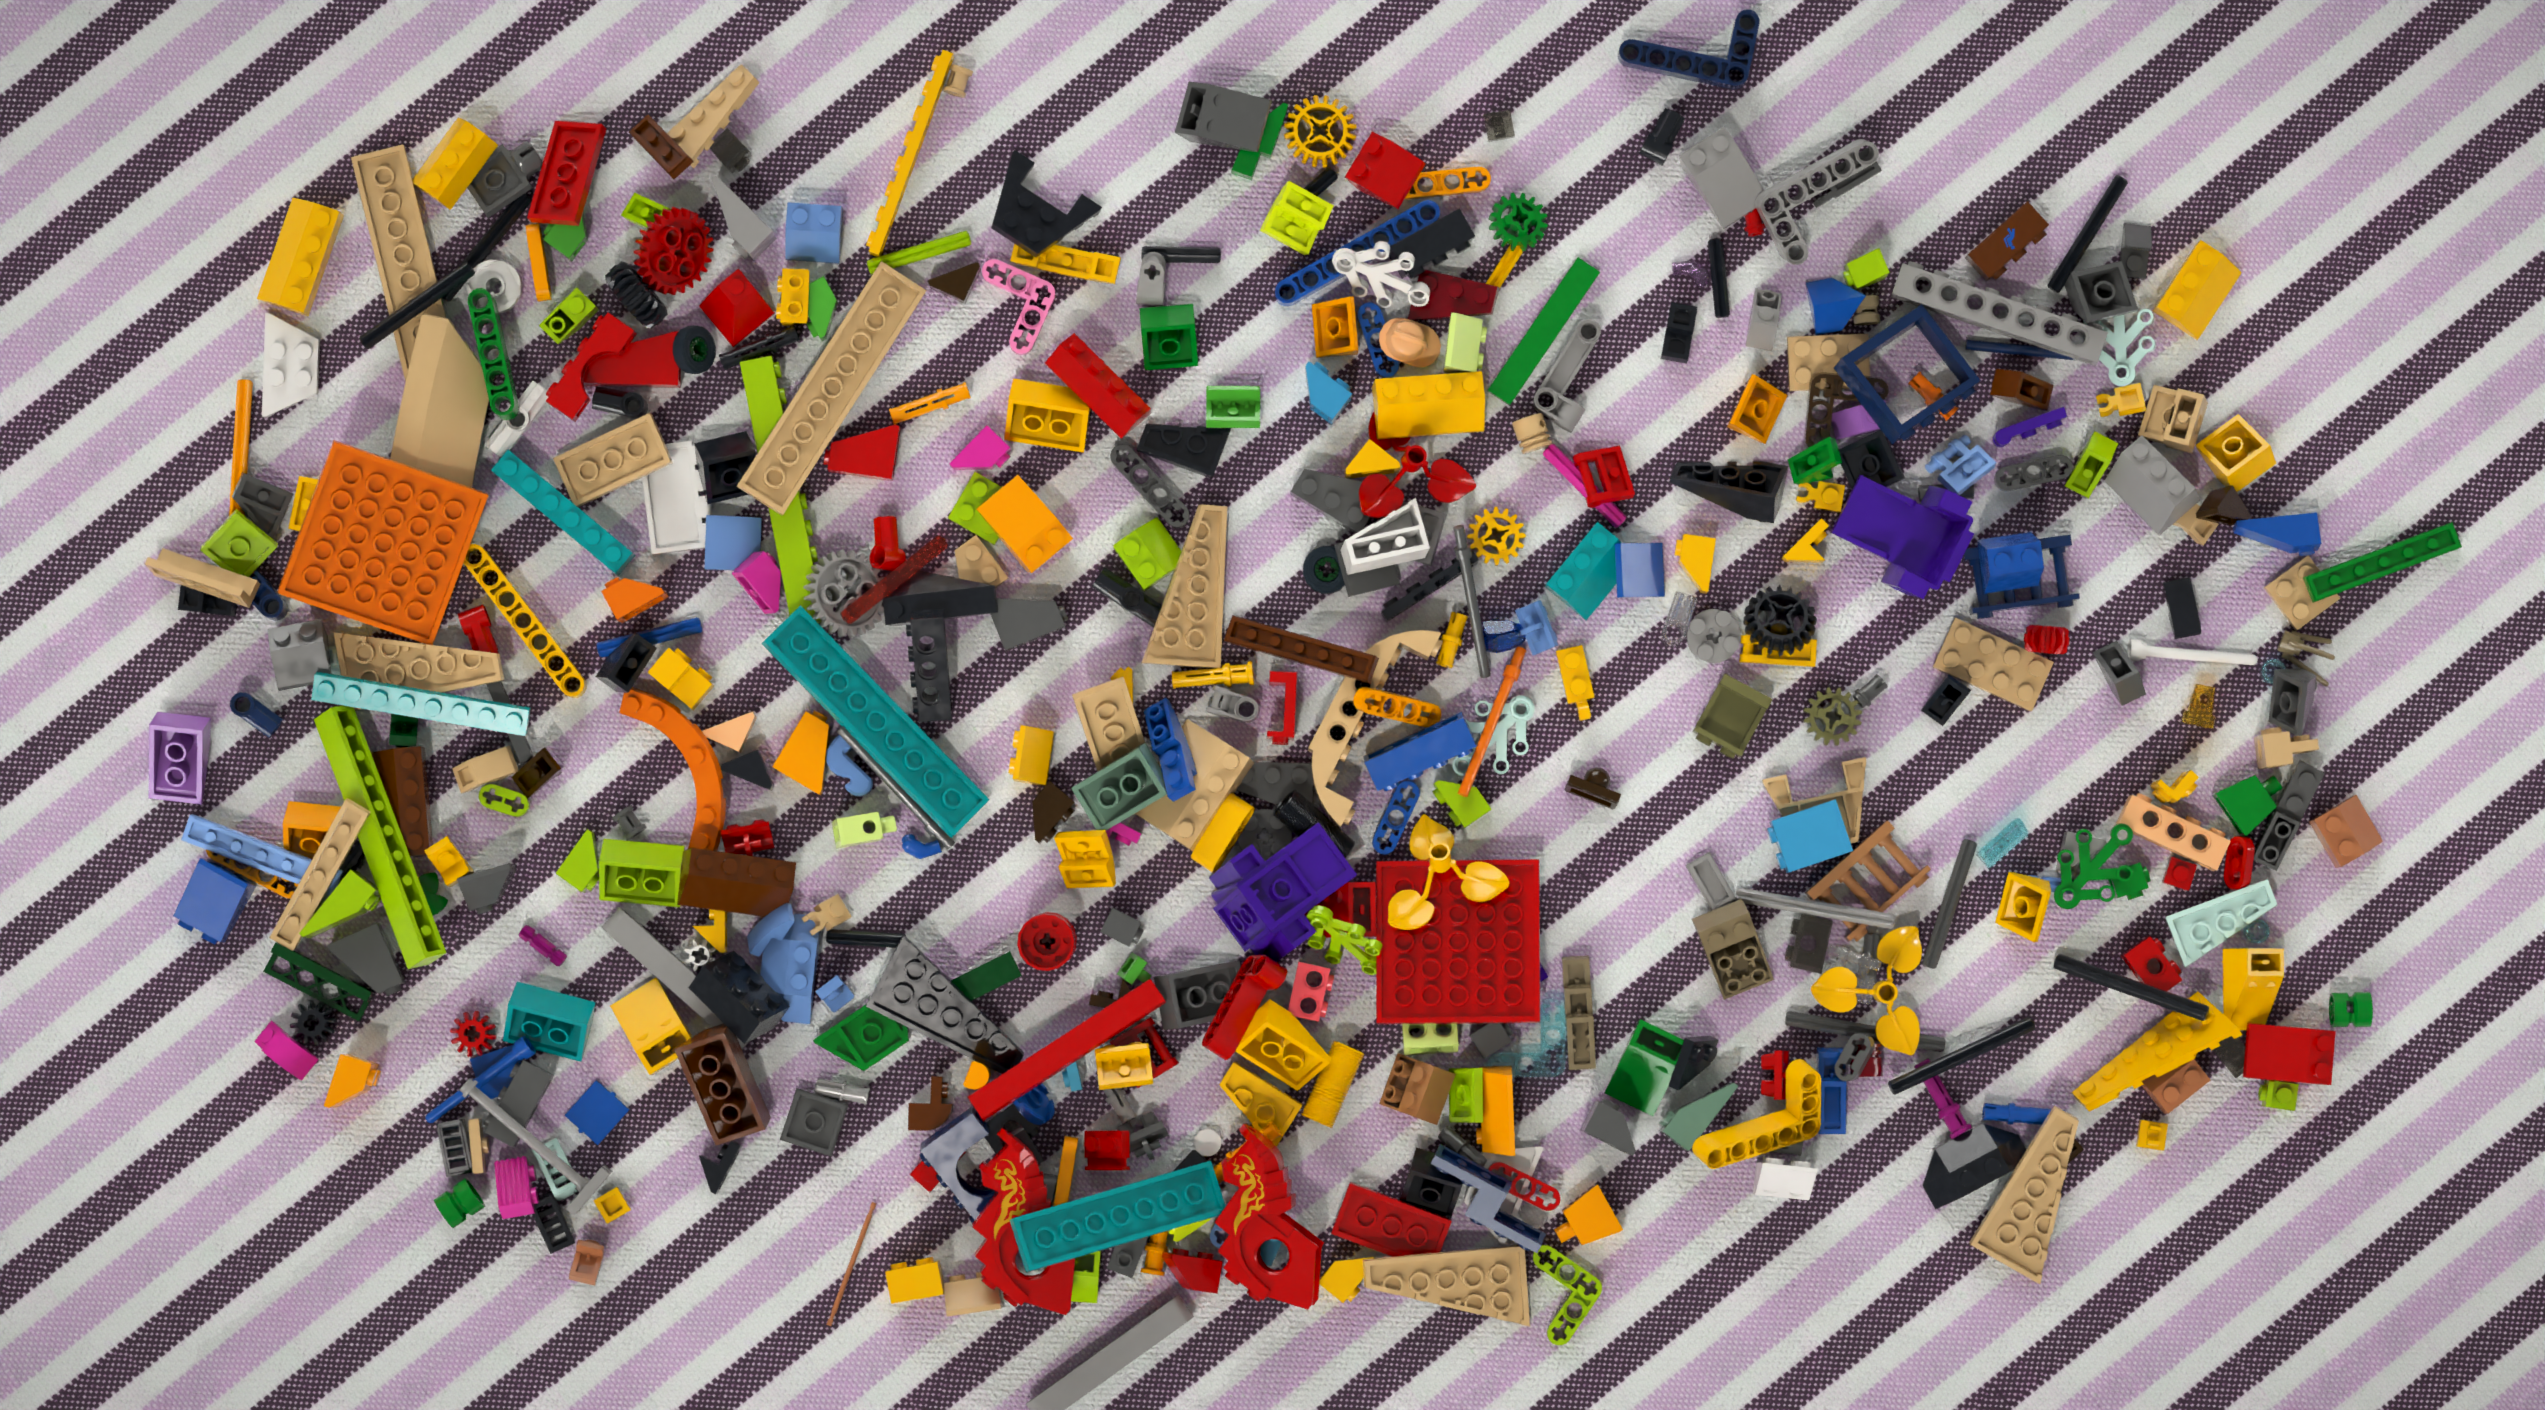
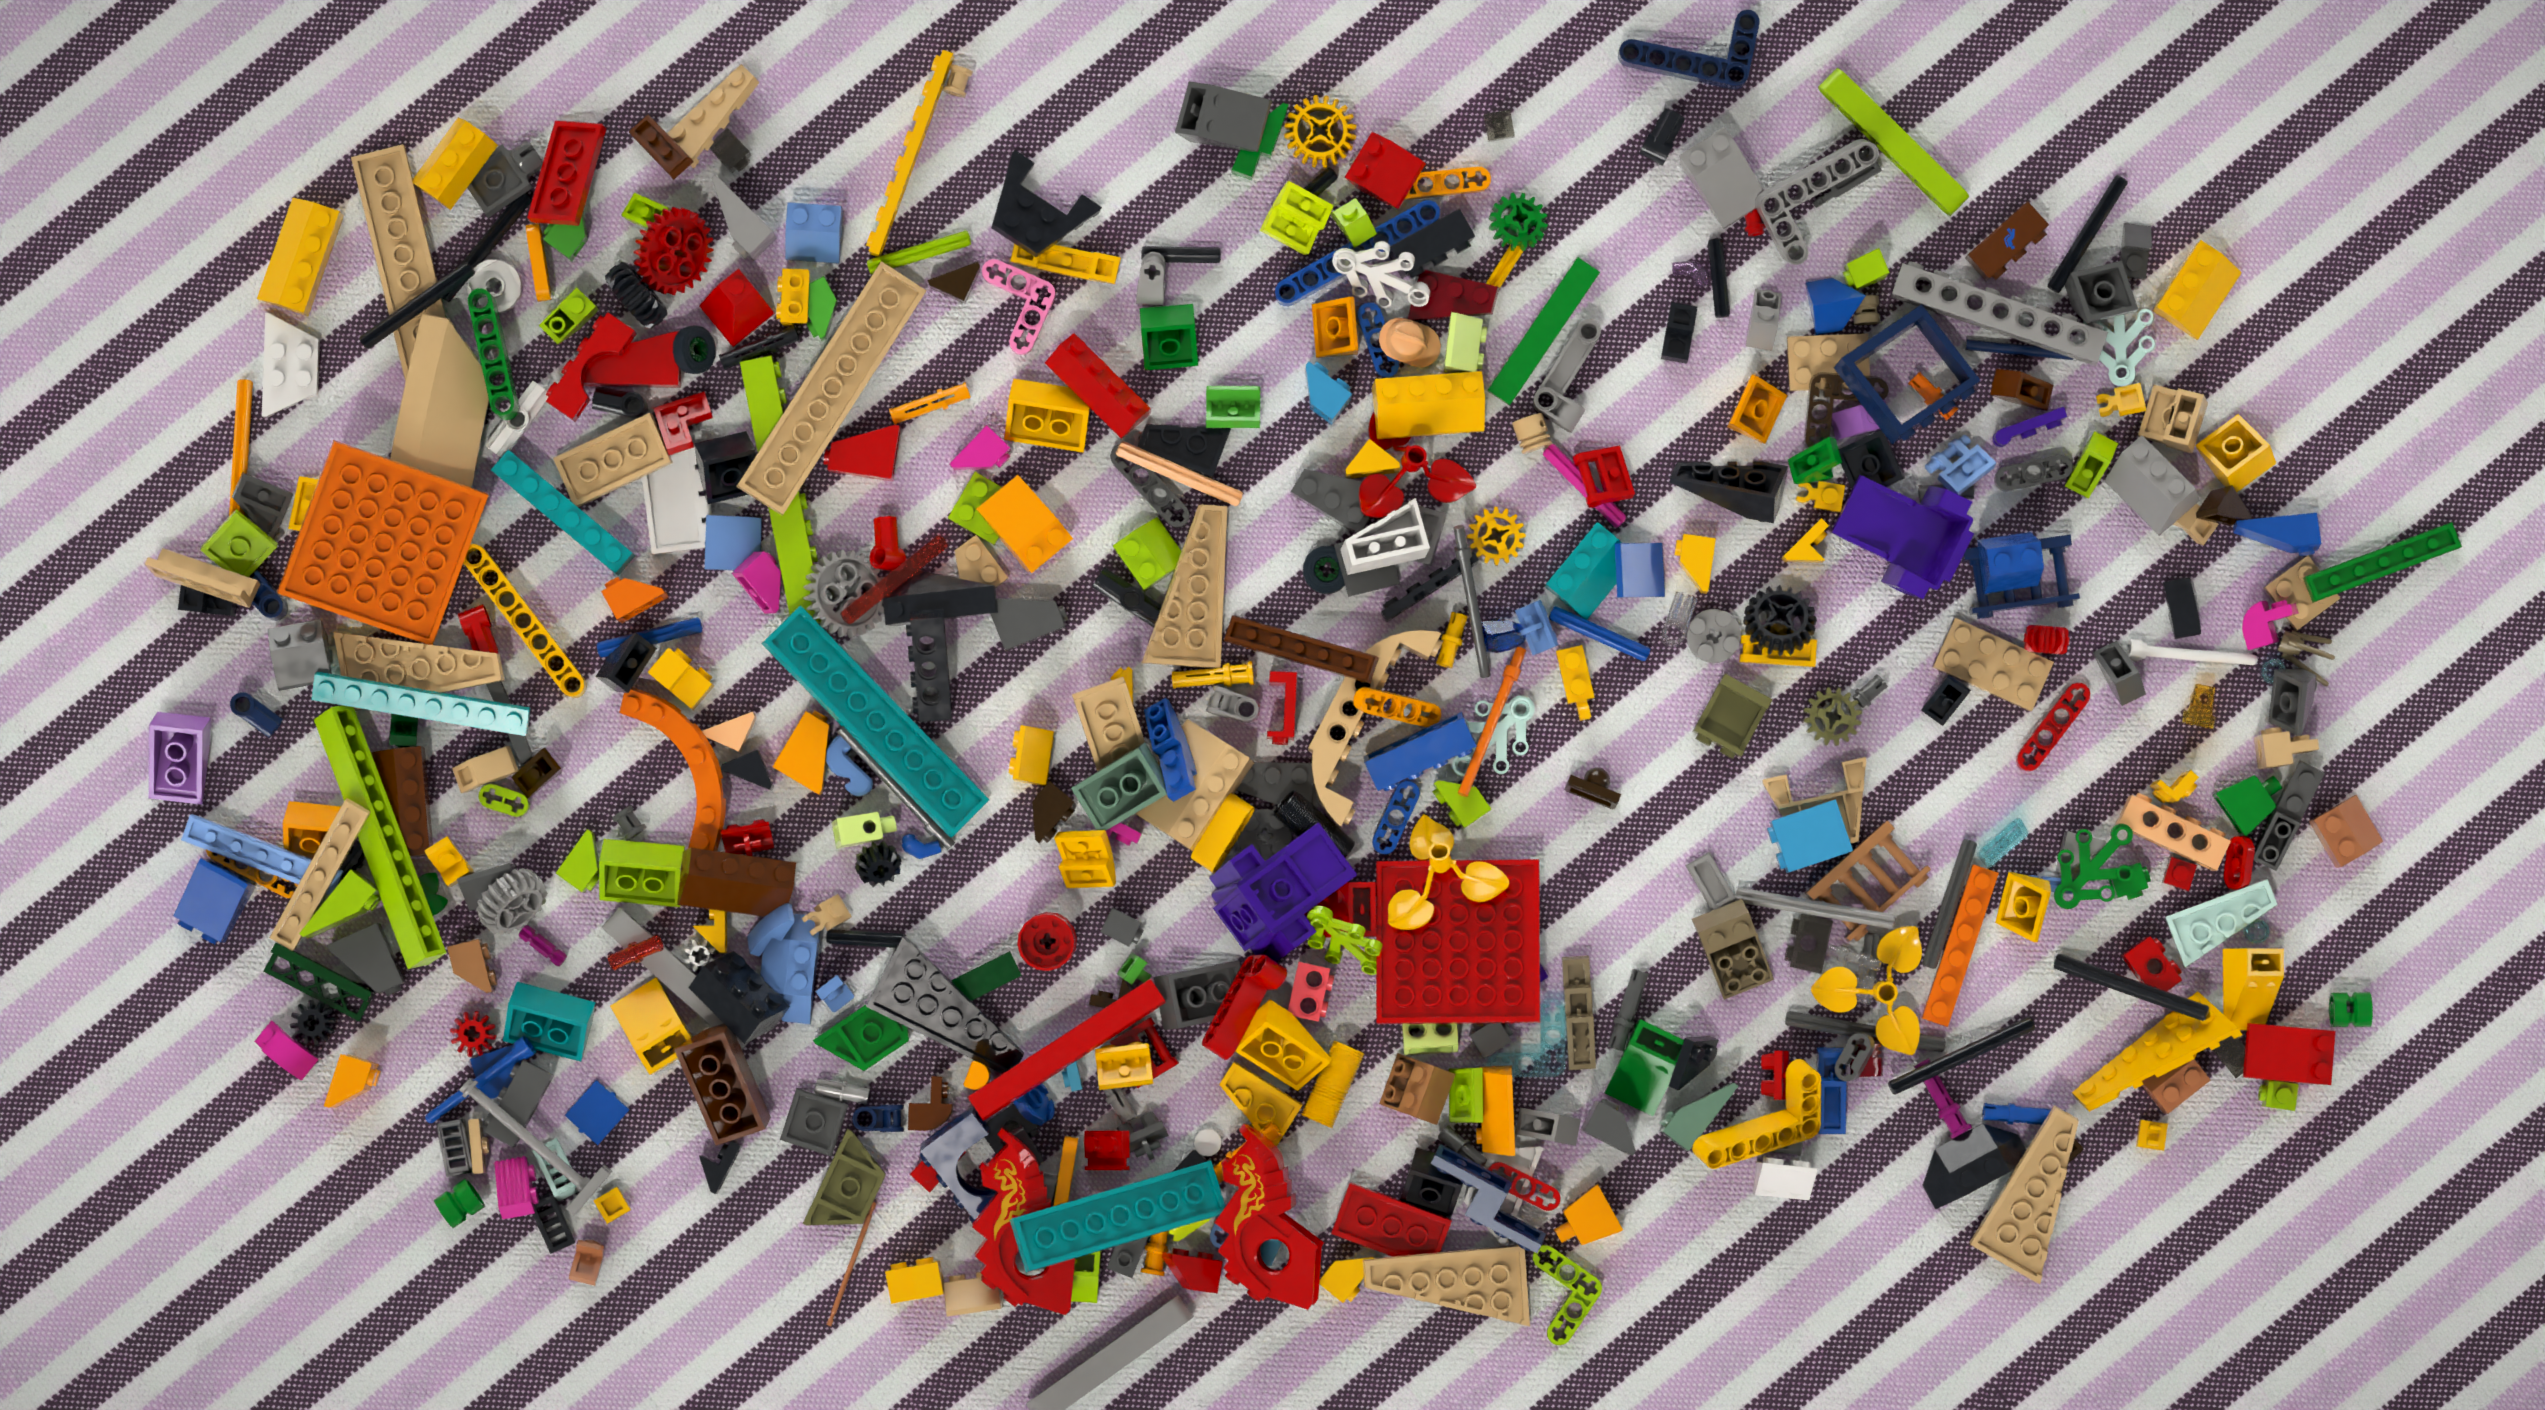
none -> medium nougat slope [447,939,498,993]
none -> light grey gear [476,868,548,935]
none -> clear red pin [608,934,664,971]
none -> red plate [653,391,713,455]
none -> olive wing [803,1129,886,1226]
none -> dark blue piece [852,1105,904,1132]
none -> black gear [855,840,902,887]
none -> light nougat axle [1116,441,1243,506]
none -> lime slope [1330,198,1377,248]
none -> light grey slope [1515,1108,1581,1146]
none -> blue axle [1549,606,1650,661]
none -> dark grey pin [1607,969,1649,1052]
none -> lime beam [1818,68,1969,216]
none -> orange plate [1921,864,1999,1027]
none -> red beam [2016,683,2091,772]
none -> dark pink brick [2242,600,2299,650]

